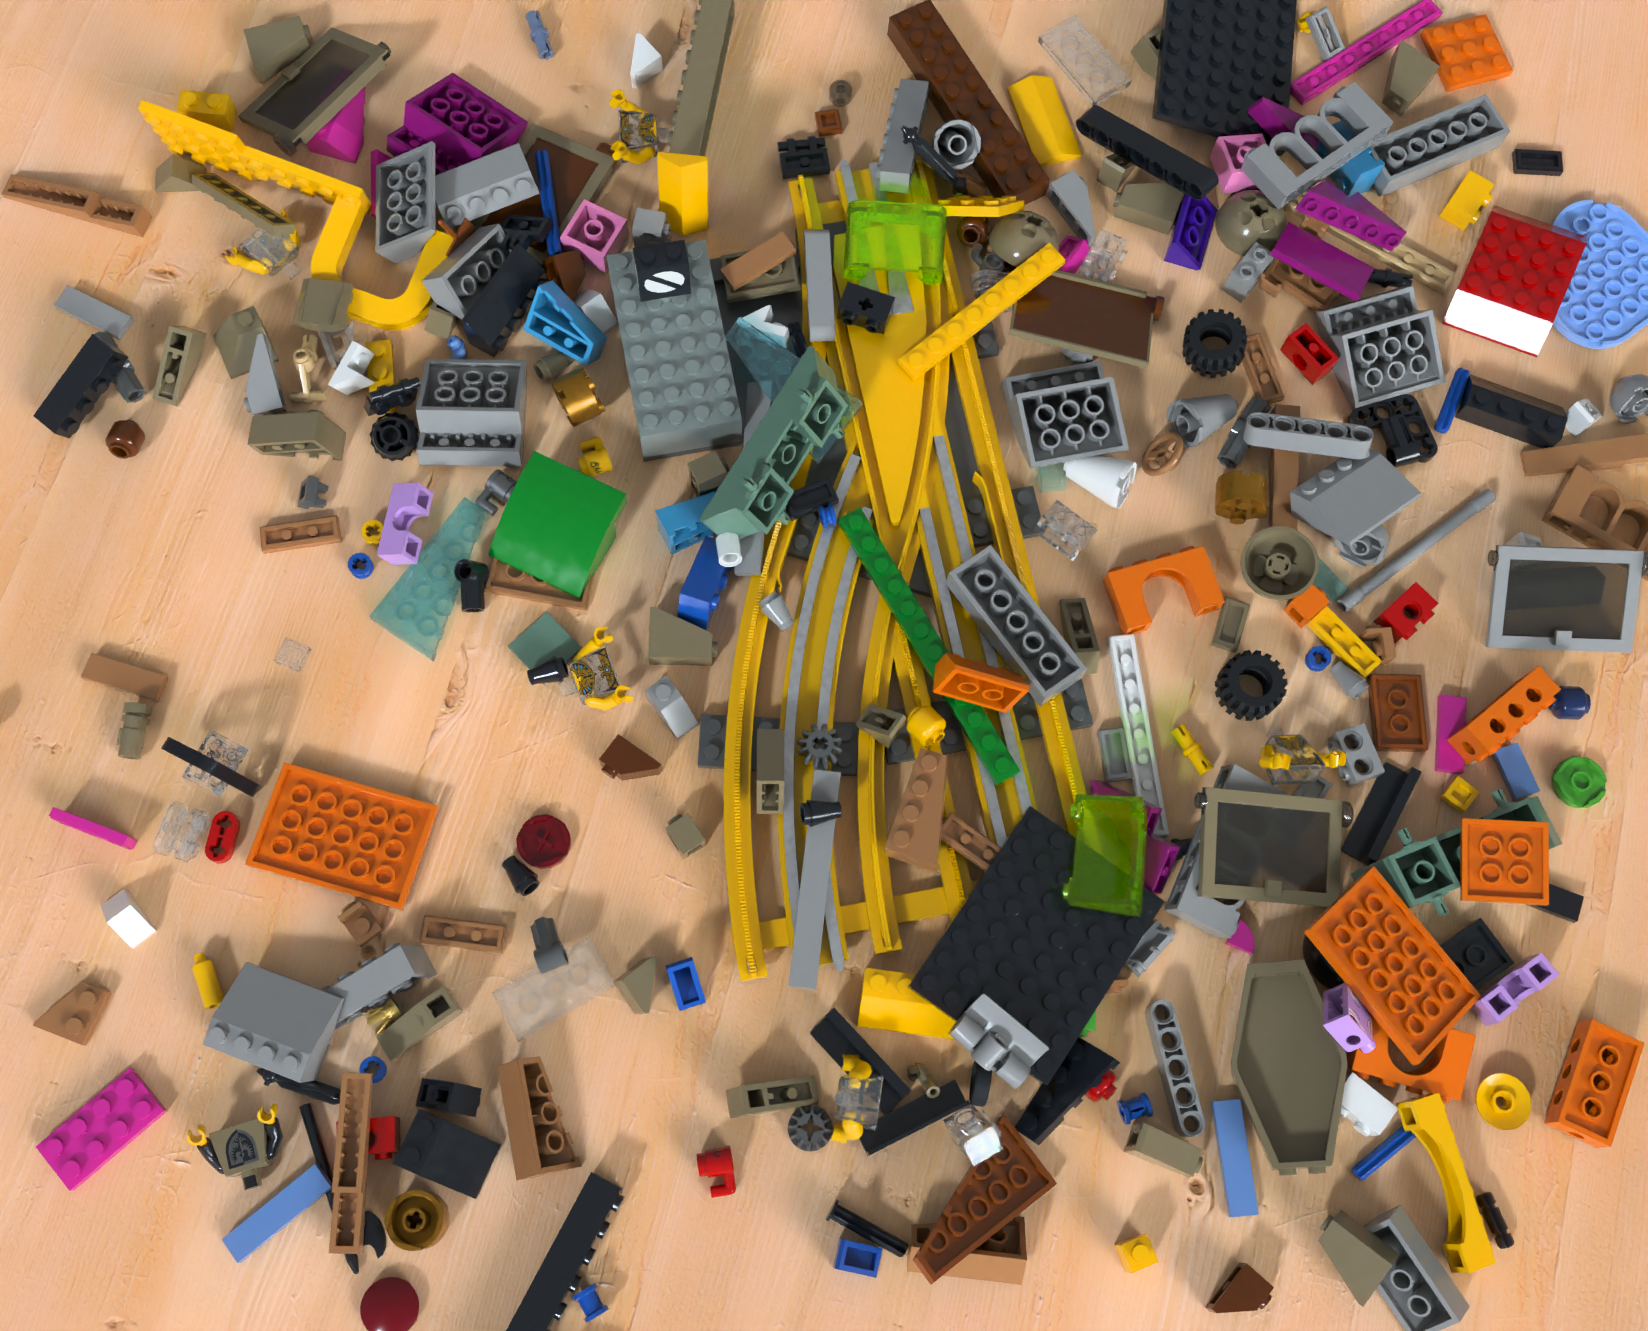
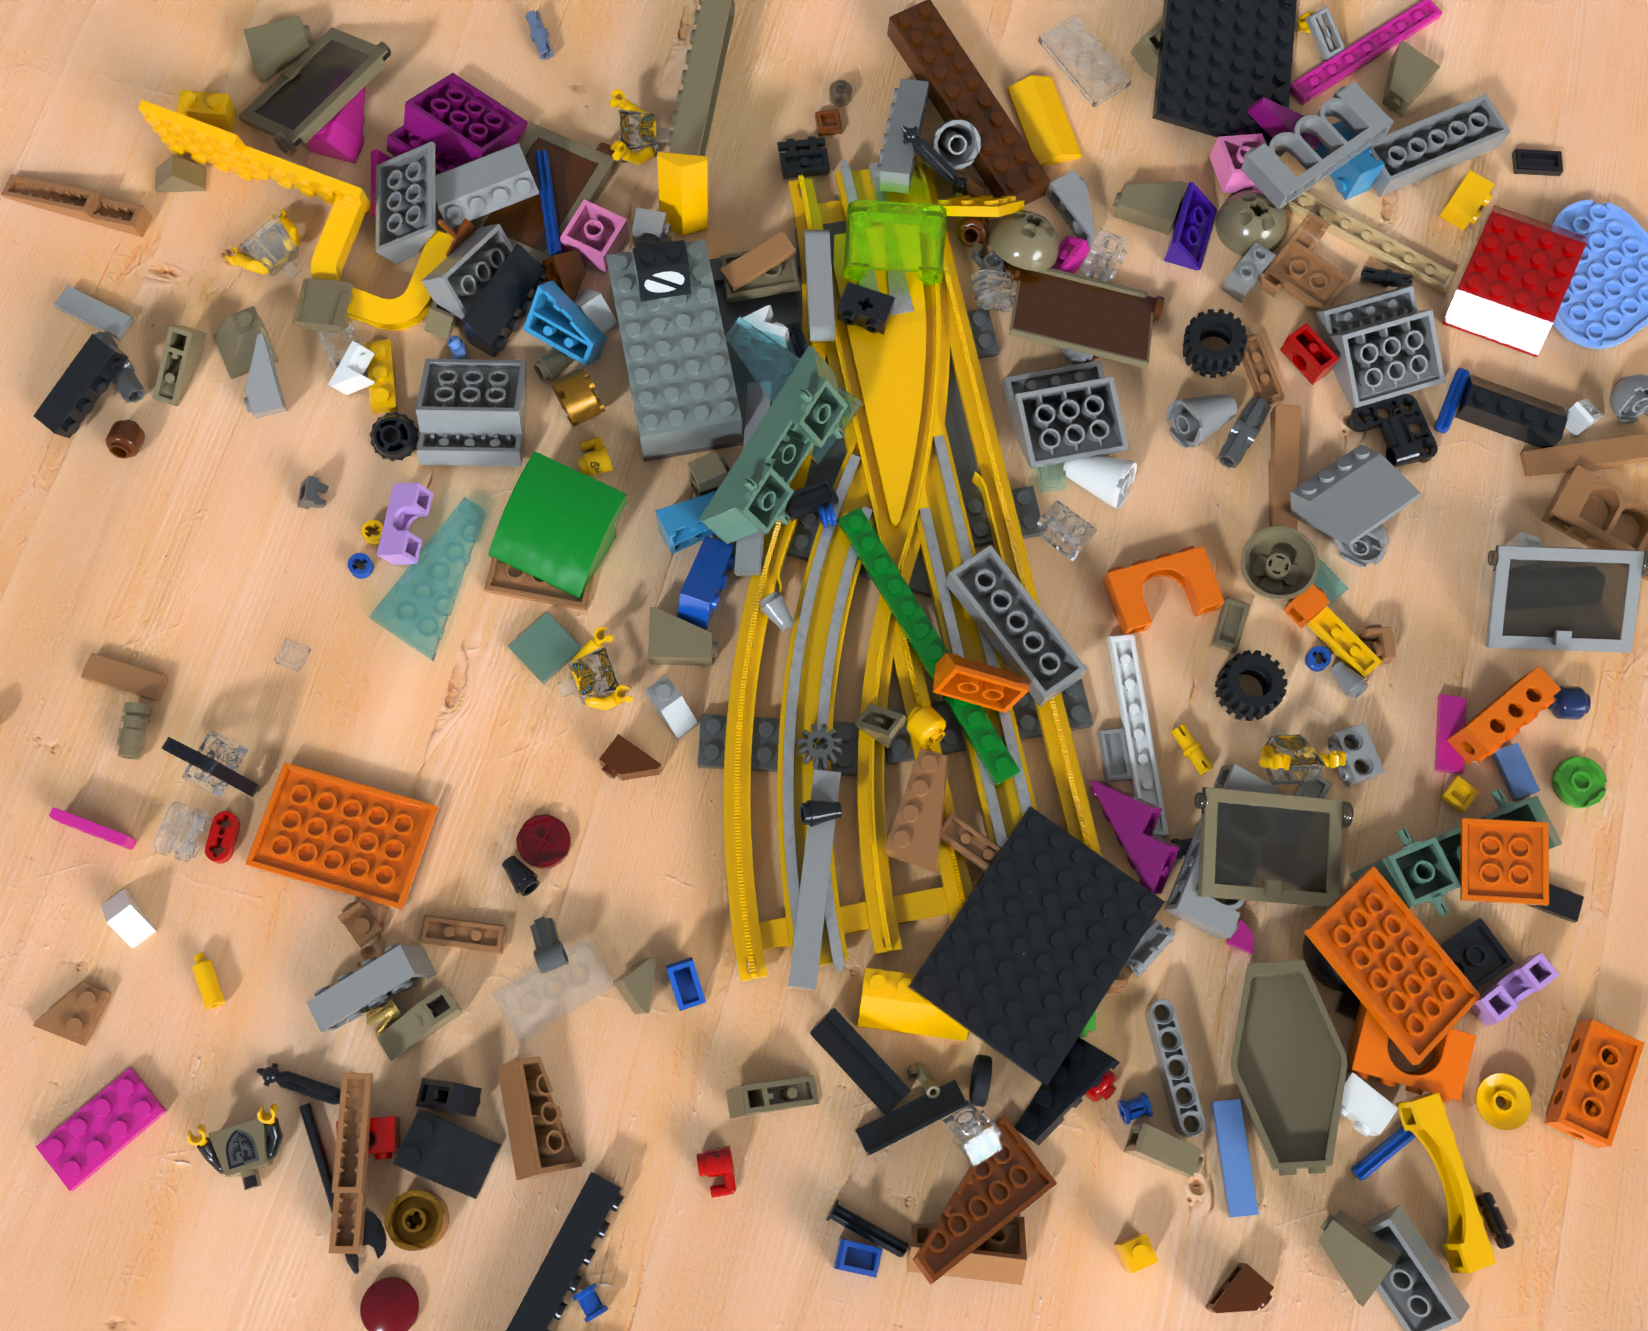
dark tan plate [191,173,295,238] -> none
light grey slope [203,962,345,1083] -> none
medium blue tile [222,1164,332,1263] -> none
dark tan wedge [248,410,346,461] -> none
medium nougat tile [260,516,342,554] -> none
tan pin [289,334,328,404] -> none
blue bush [359,1056,387,1083] -> none
black plate [364,377,421,416] -> none
black piece [454,559,489,613] -> none
flat silver piece [476,469,517,516] -> none
black hinge [501,214,553,251] -> none
black cone [527,656,569,685] -> none
white slope [630,33,663,88] -> none
dark tan brick [665,813,706,859] -> none
white beam [716,532,742,567] -> none
dark tan slope [757,728,784,814] -> none
dark grey gear [788,1105,833,1151] -> none
clear torso [831,1054,884,1143] -> none
yellow plate [898,242,1066,381] -> none
light grey panel [948,993,1049,1089] -> none
dark tan slope [1059,598,1100,674] -> none
clear neon green windscreen [1063,794,1148,917] -> none
black beam [1076,105,1219,200] -> none
dark tan slope [1097,153,1136,192] -> none
medium nougat piece [1142,432,1184,476] -> none
pearl gold brick [1215,471,1268,524] -> none
light grey beam [1243,412,1374,459] -> none
magenta tile [1270,222,1374,301] -> none
magenta slope [1295,179,1407,251] -> none
lavender torso [1323,983,1376,1053] -> none
light grey piece [1337,489,1496,613] -> none
black panel [1341,762,1422,866] -> none
dark orange tile [1367,674,1428,752] -> none
red brick [1373,582,1439,643] -> none
orange plate [1420,14,1513,92] -> none

